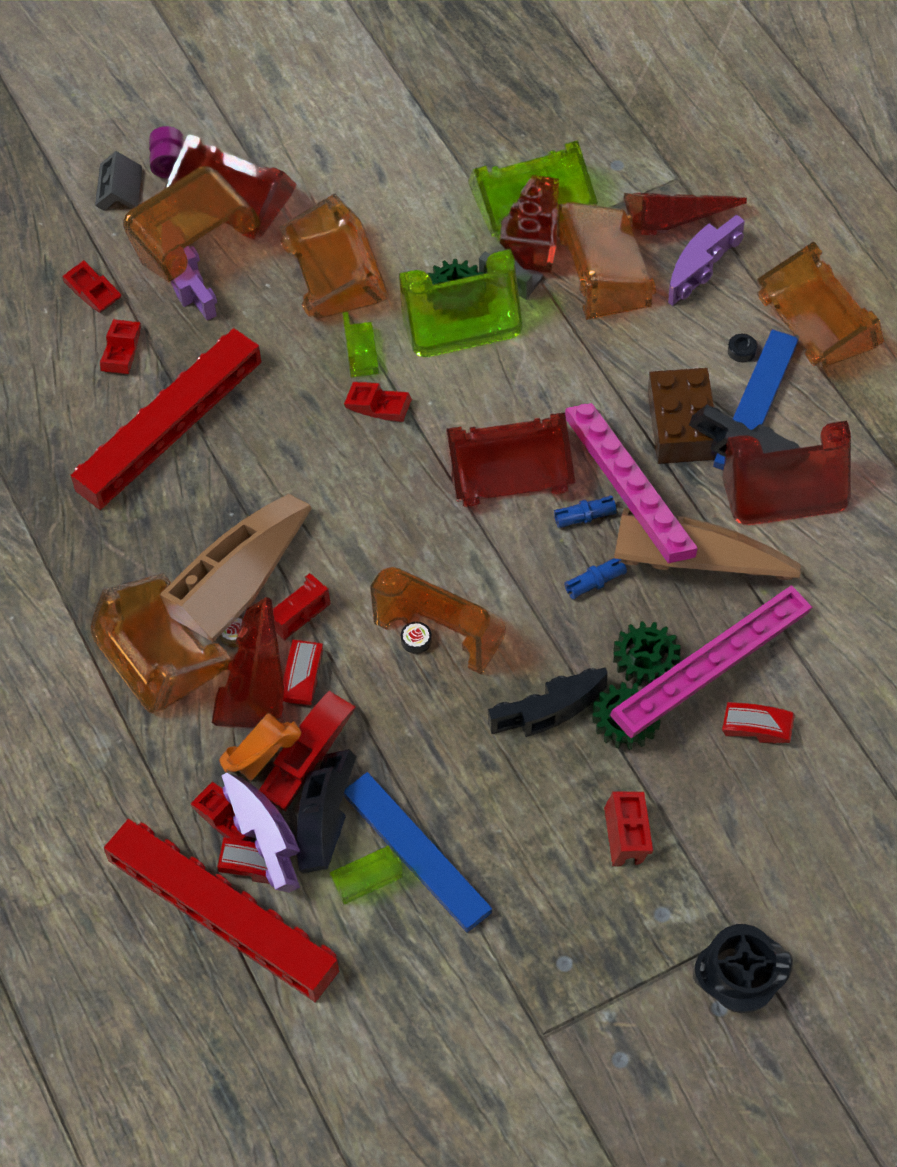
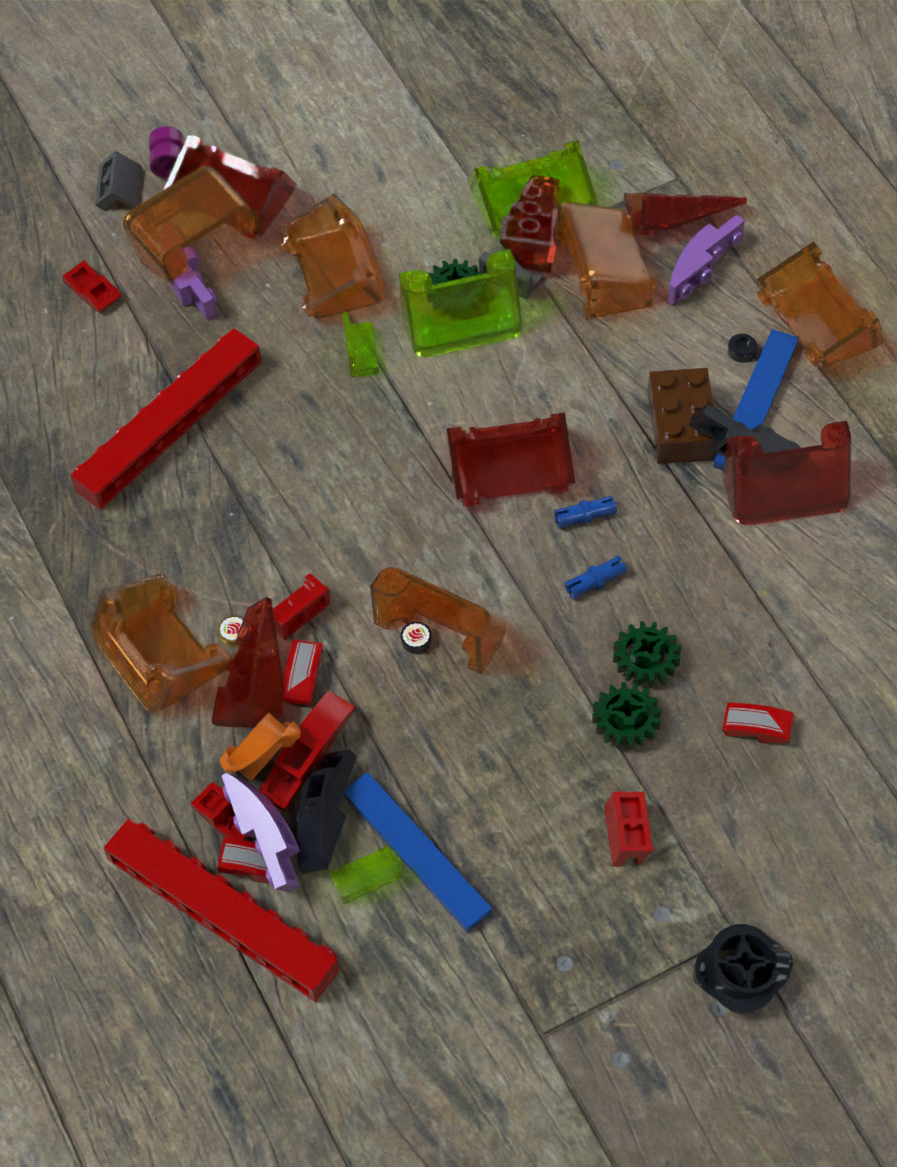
red slope [100,319,141,374] -> none
medium nougat wedge [160,494,312,642] -> none
red slope [344,382,412,422] -> none
black slope [488,667,608,737] -> none
dark pink plate [565,403,698,564] -> none
dark pink plate [610,585,812,738] -> none
medium nougat wedge [614,508,801,580] -> none

